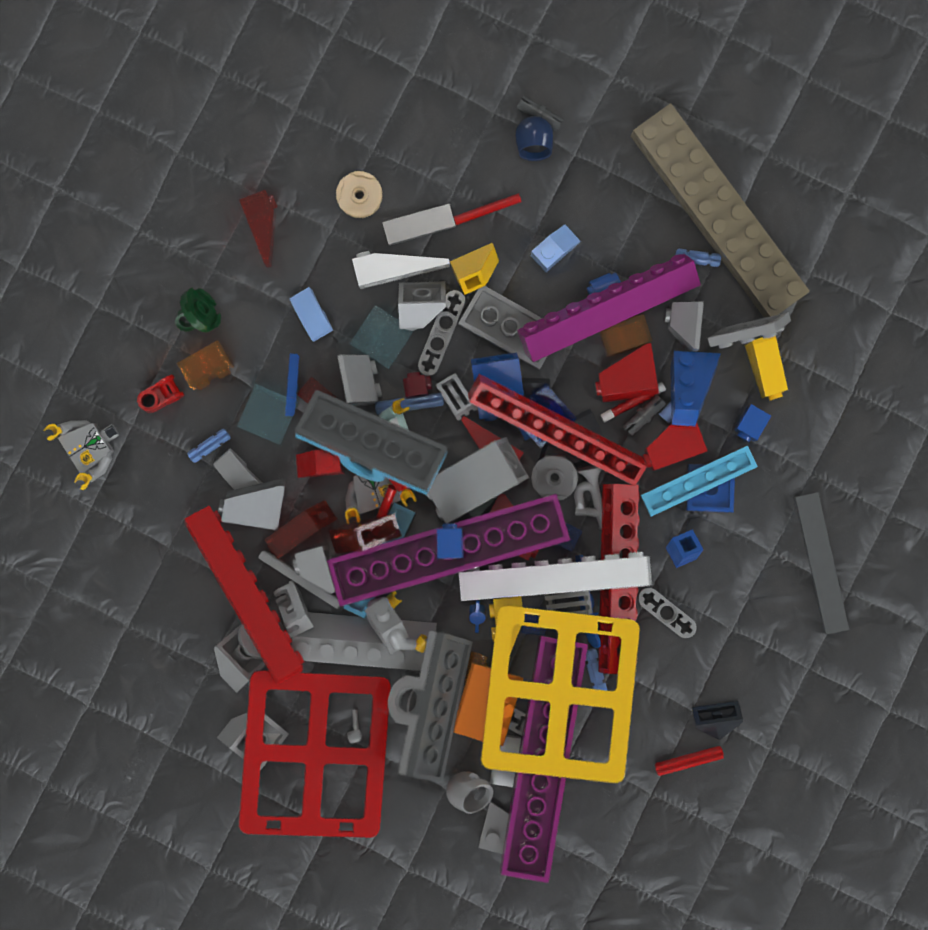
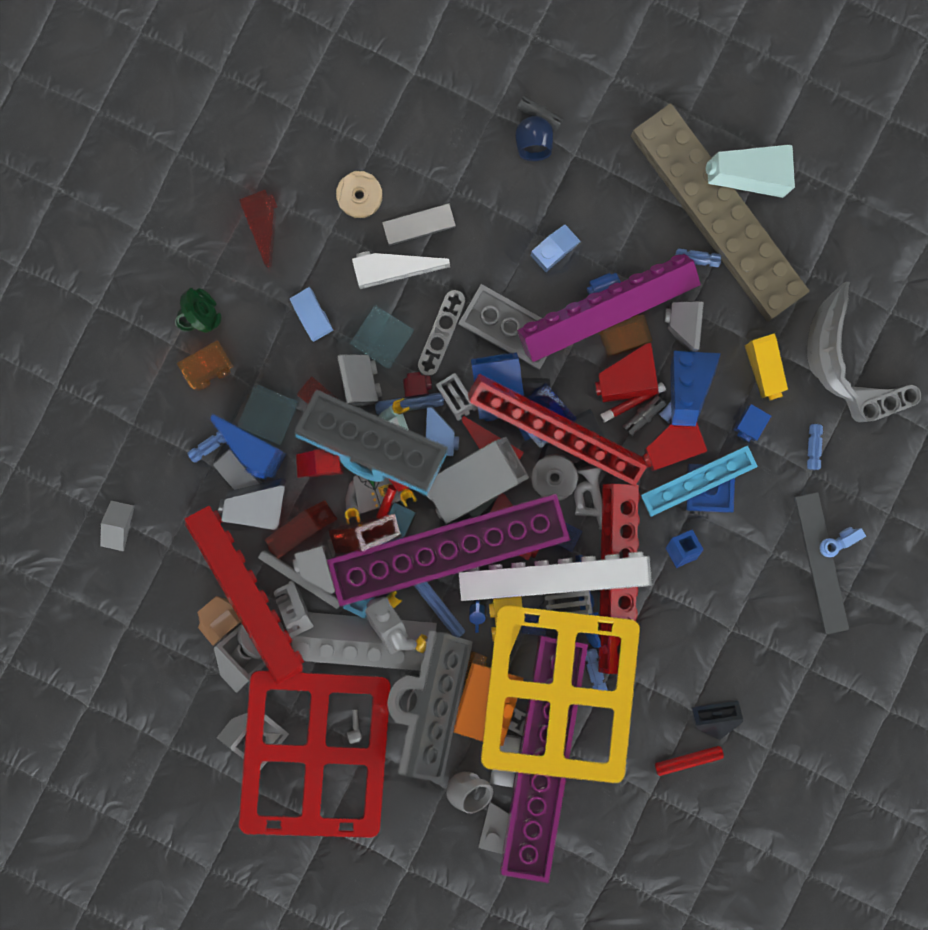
light grey torso [43,420,119,490] -> none
red piece [137,374,185,413] -> none
blue tile [285,353,299,416] -> none
light grey slope [398,281,446,331] -> none
blue brick [437,524,463,559] -> none
yellow slope [450,243,499,295] -> none
red bar [453,193,522,225] -> none
light grey beam [637,588,697,638] -> none
light grey plate [708,312,791,349] -> none
none -> light grey slope [100,501,134,551]
none -> medium nougat slope [197,596,241,646]
none -> blue slope [210,414,287,480]
none -> medium blue axle [415,582,465,637]
none -> light blue slope [426,406,459,456]
none -> light aqua slope [706,145,795,198]
none -> light grey piece [807,282,921,422]
none -> medium blue axle [807,424,823,470]
none -> light blue plate [820,527,866,557]

